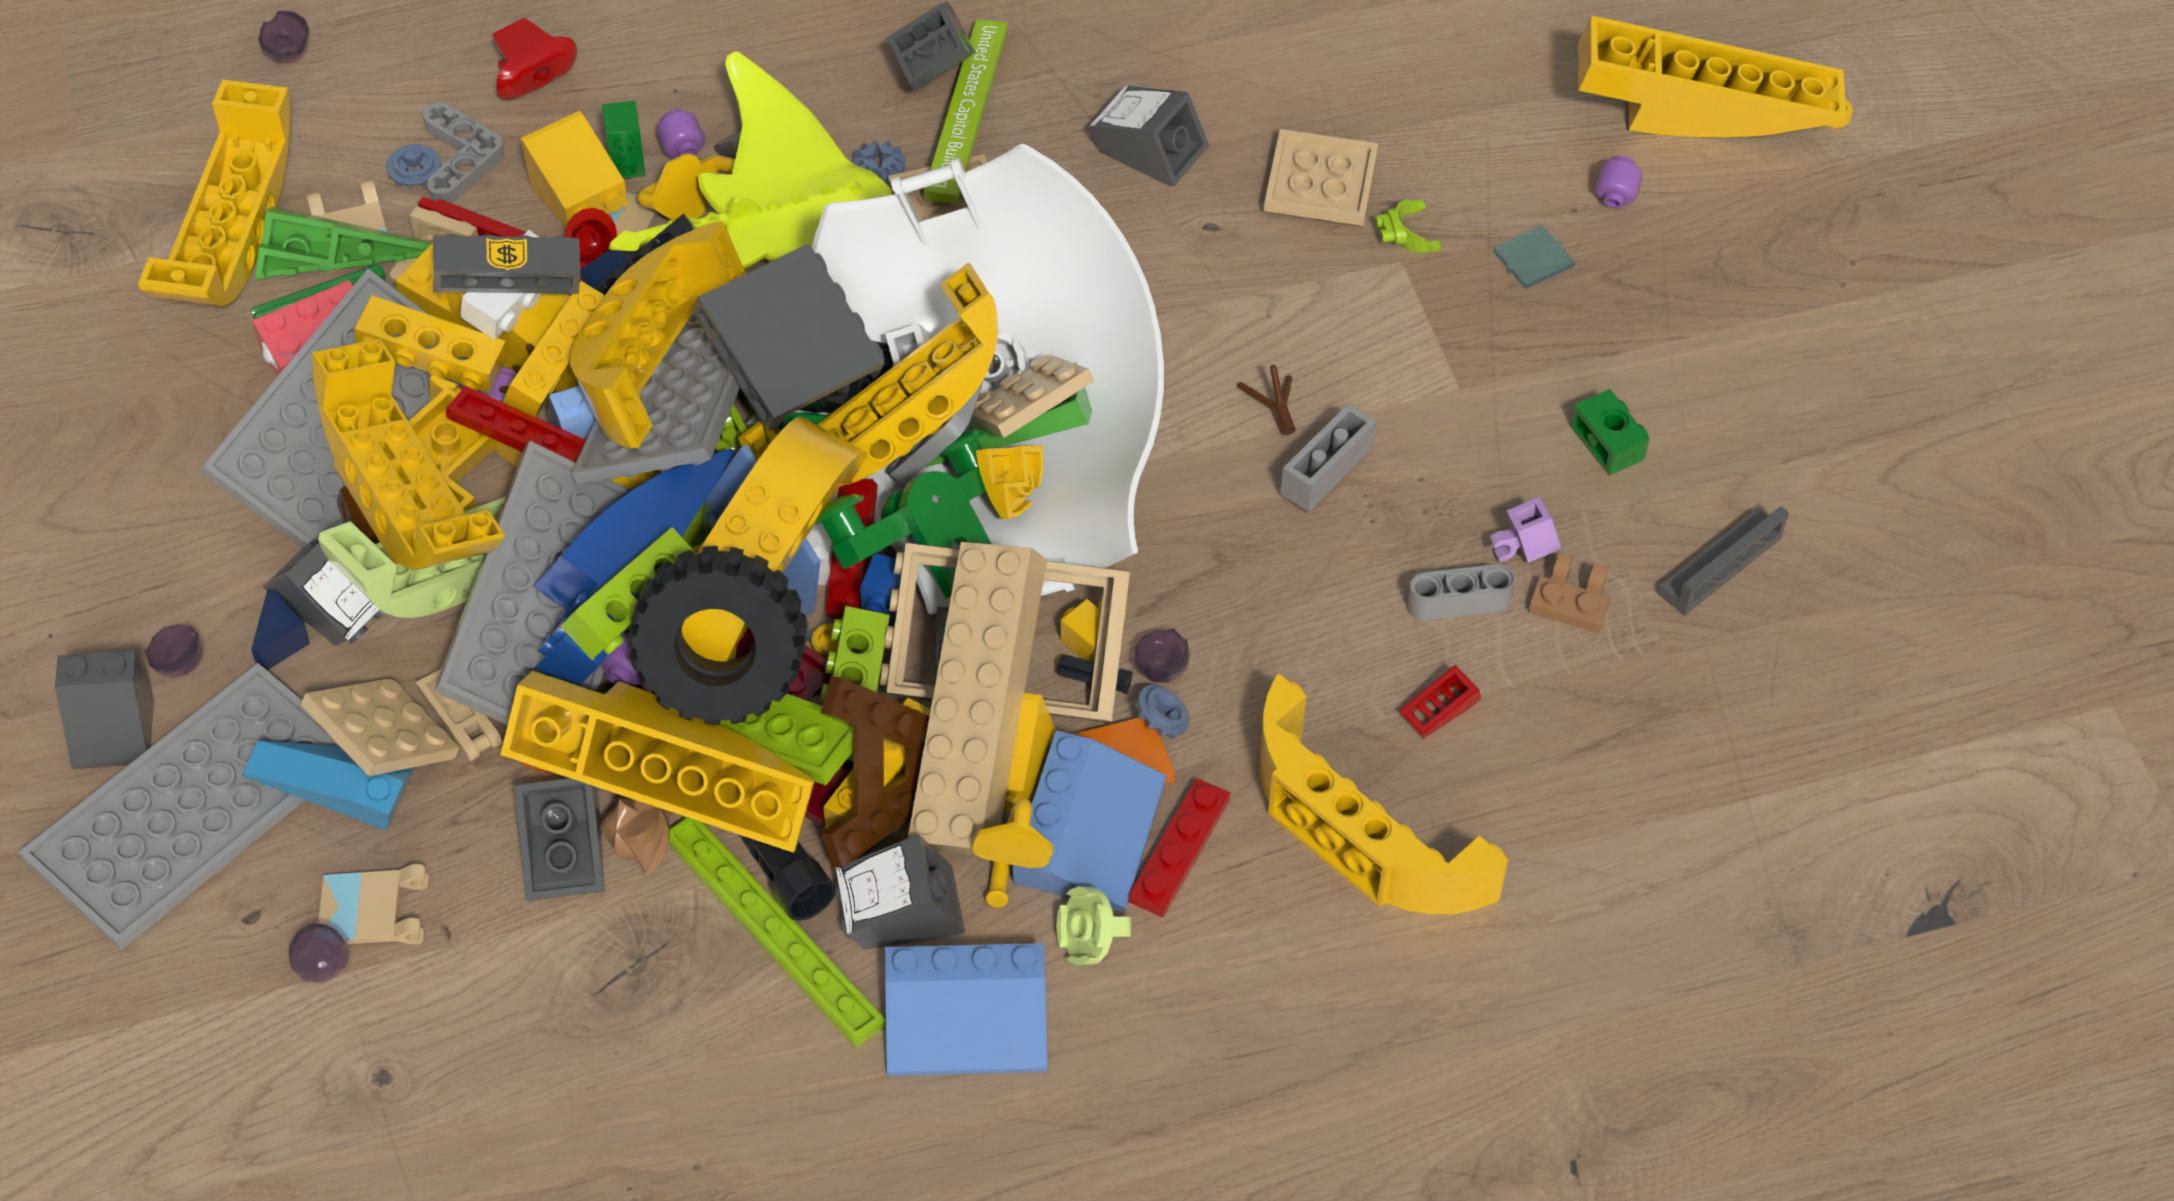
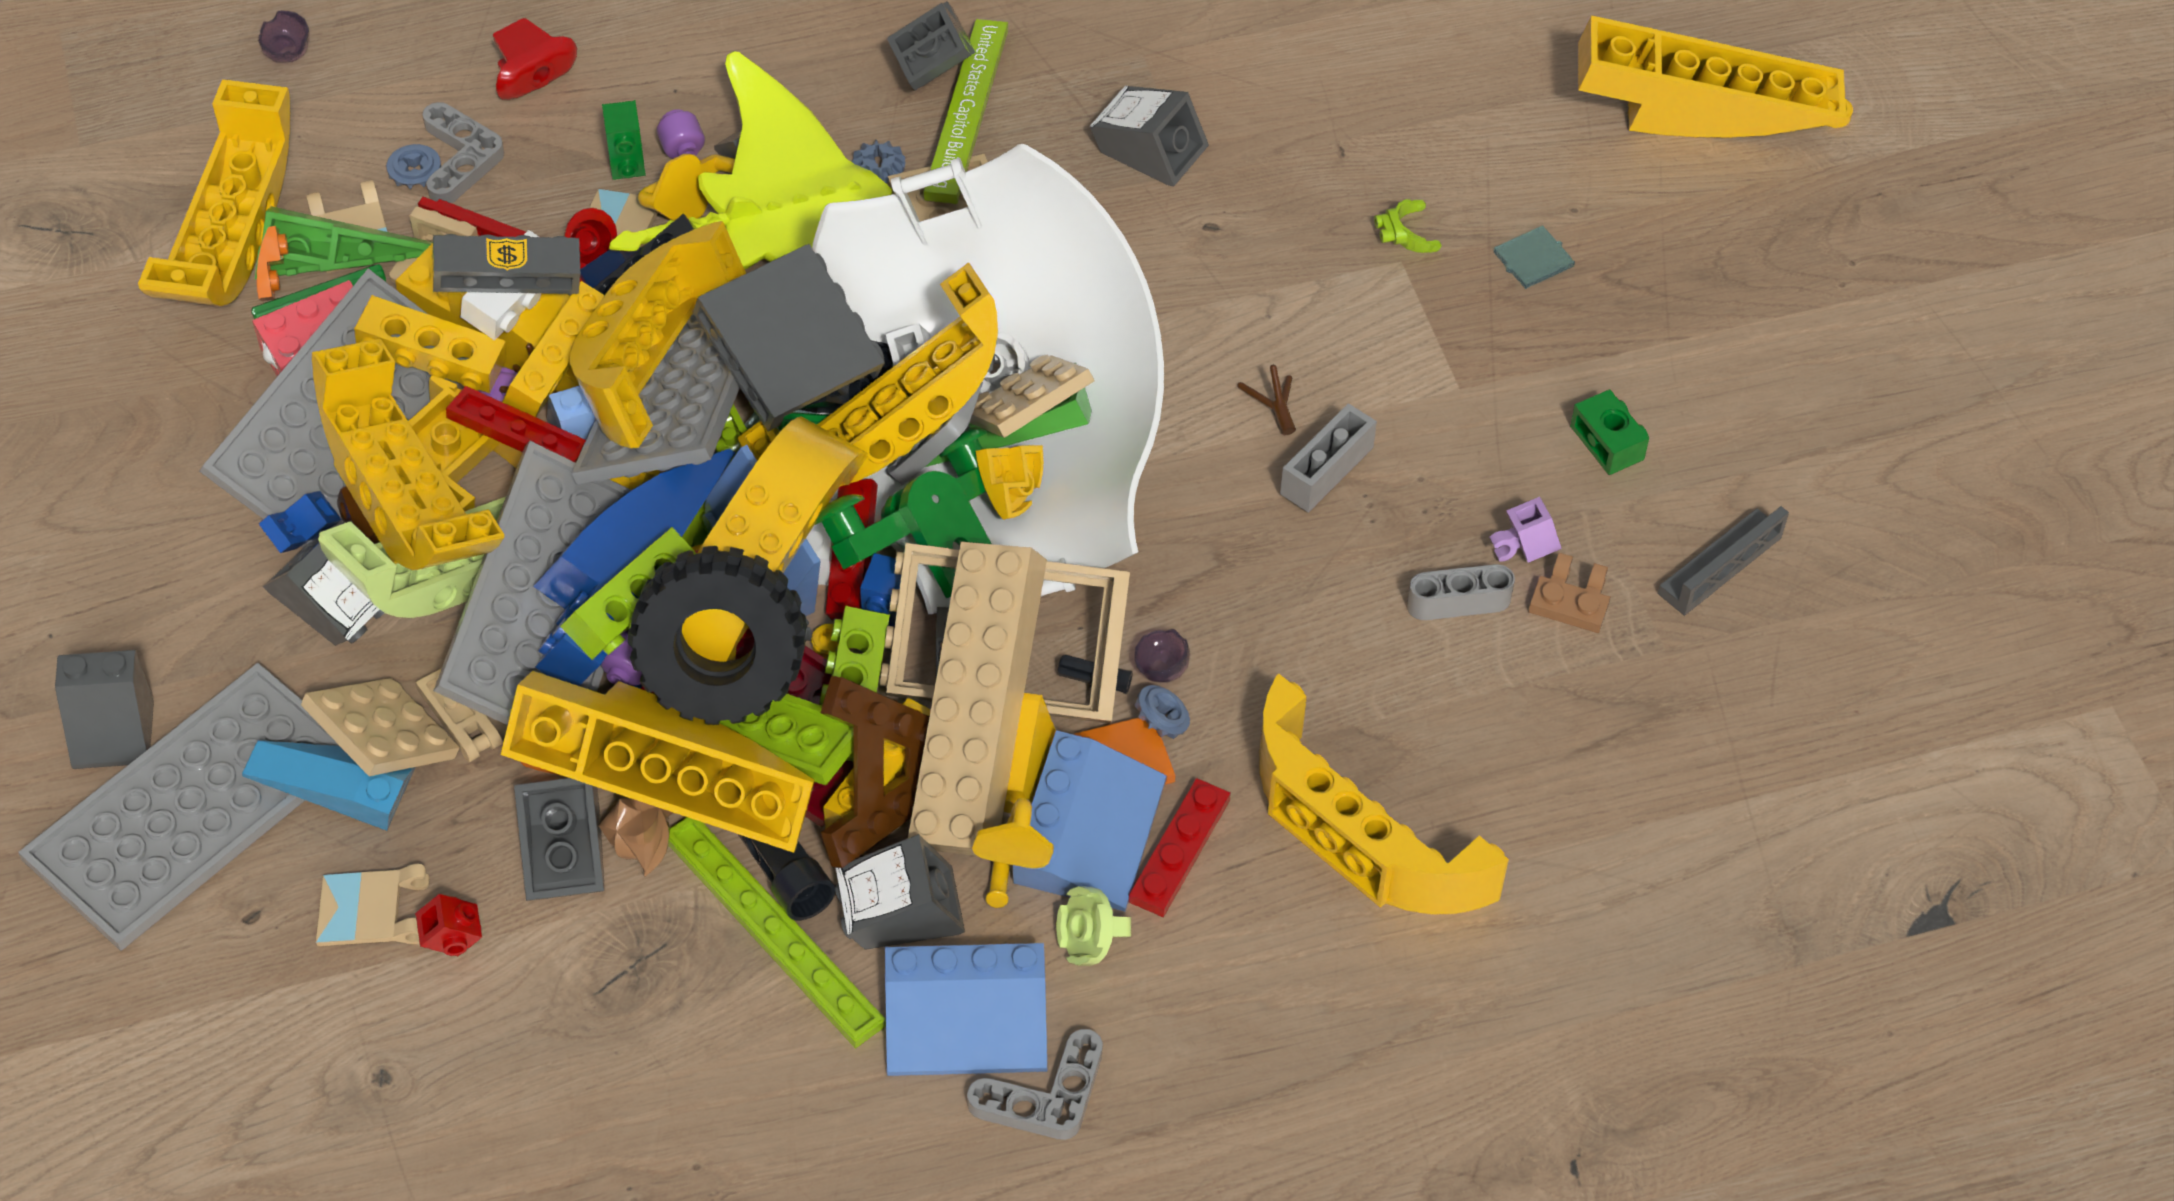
hair [145,624,204,679] -> none
dark blue slope [251,589,310,670] -> none
clear purple hair [288,923,349,983] -> none
yellow slope [520,110,628,228] -> none
yellow brick [1060,599,1126,662] -> none
tan plate [1264,129,1379,226] -> none
red slope [1398,664,1481,739] -> none
medium lavender head [1595,156,1642,208] -> none
none -> orange slope [257,226,289,301]
none -> blue slope [259,491,342,553]
none -> red brick [415,894,482,957]
none -> light grey beam [967,1029,1103,1140]

